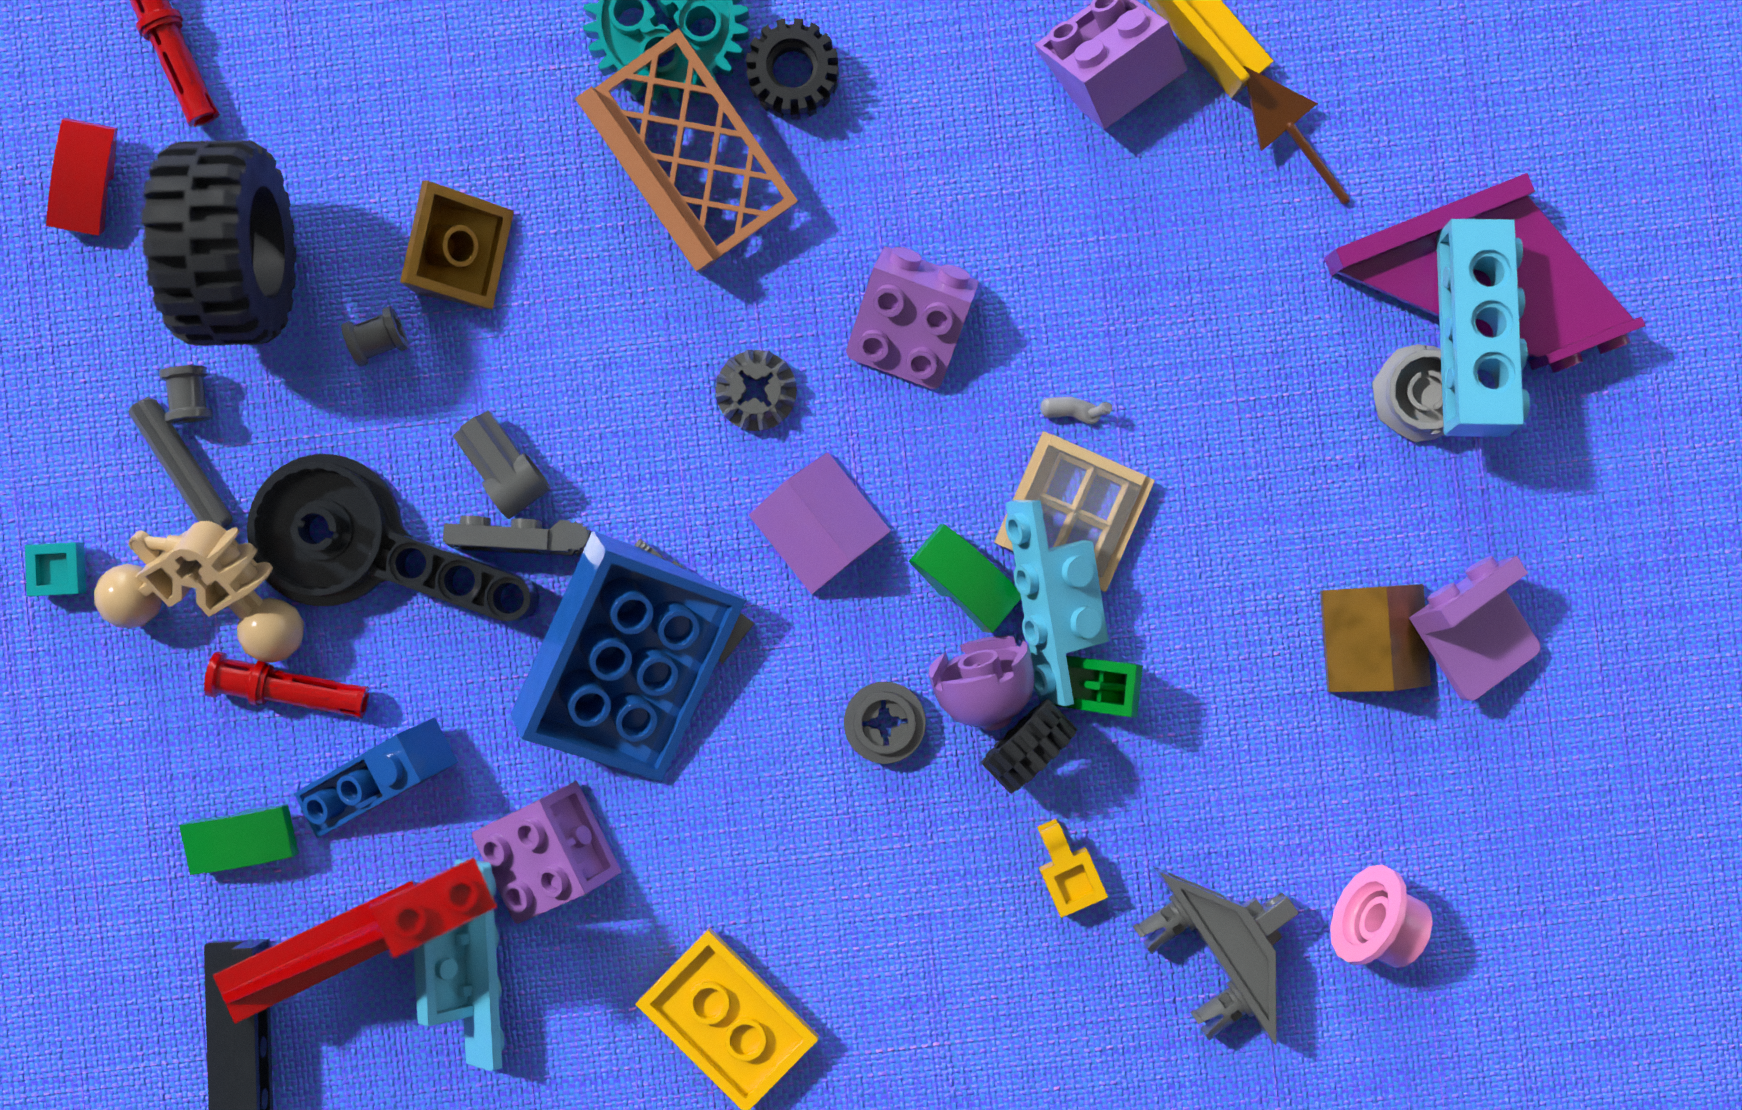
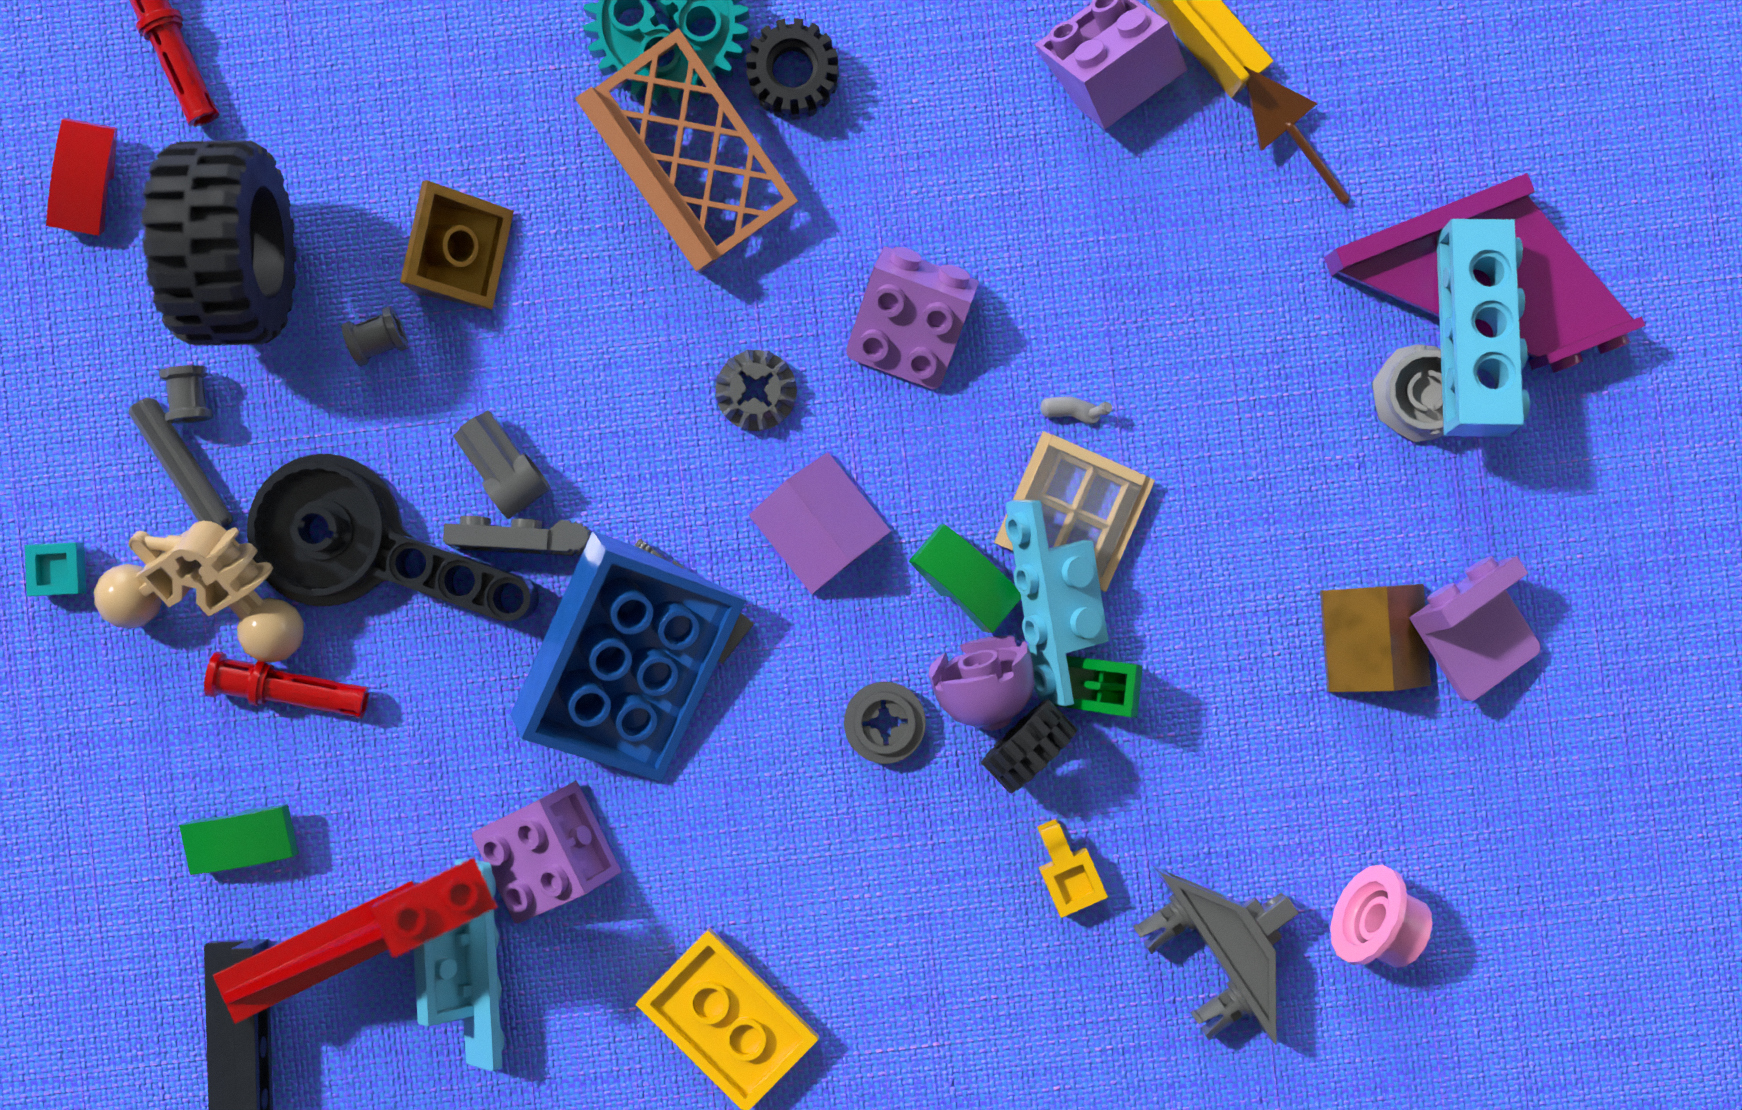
blue slope [293,717,459,838] -> none

